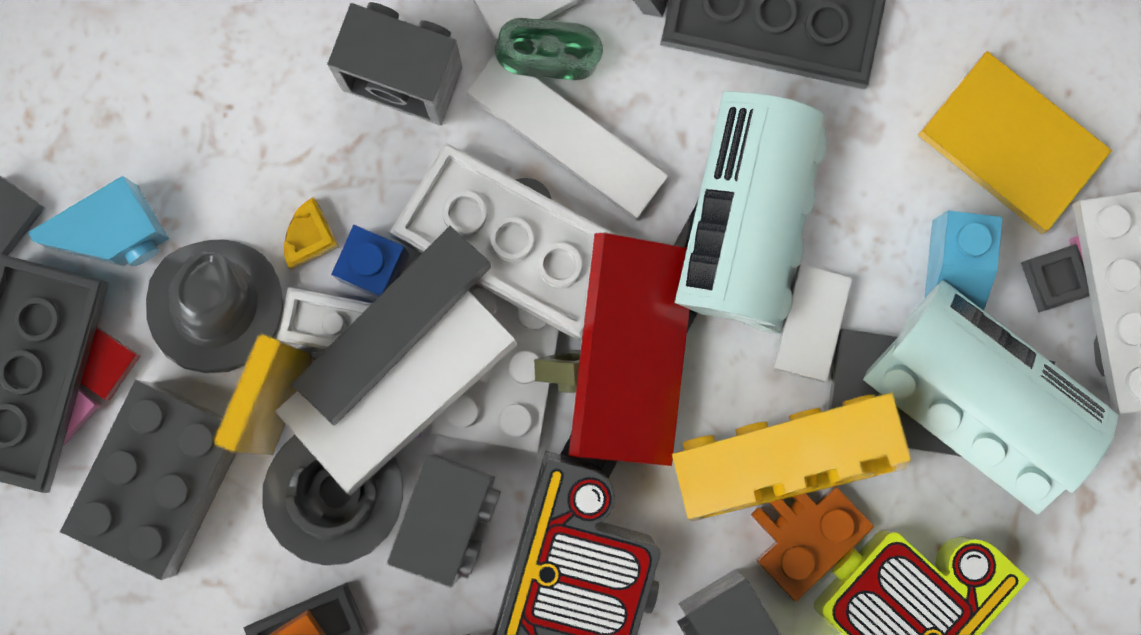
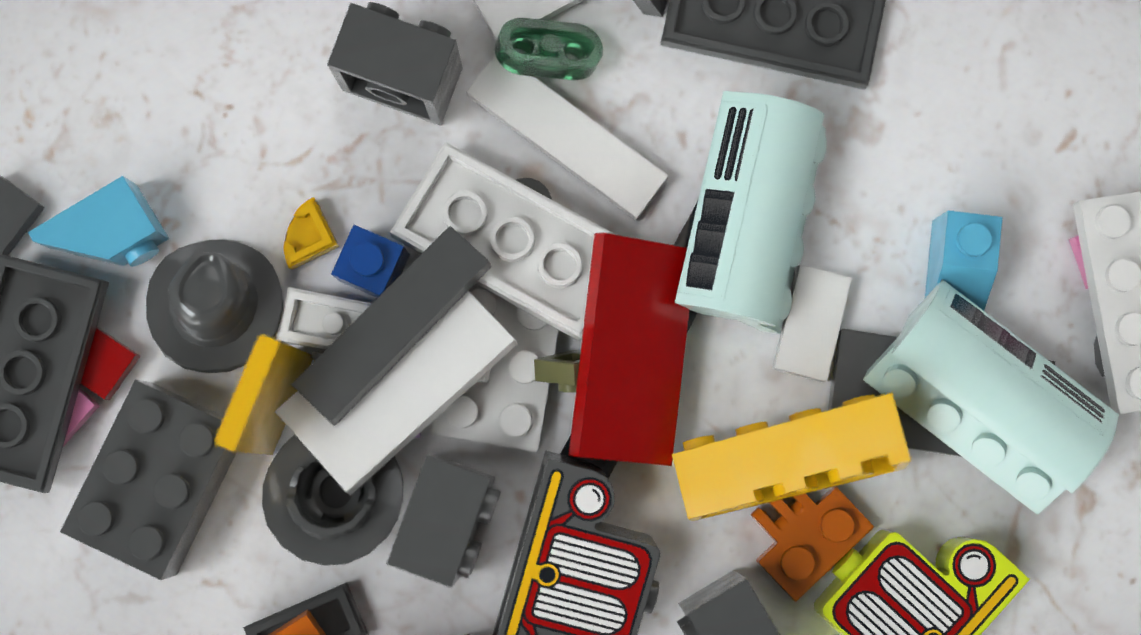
yellow tile [918,51,1112,234] -> none
dark grey tile [1021,244,1090,313] -> none

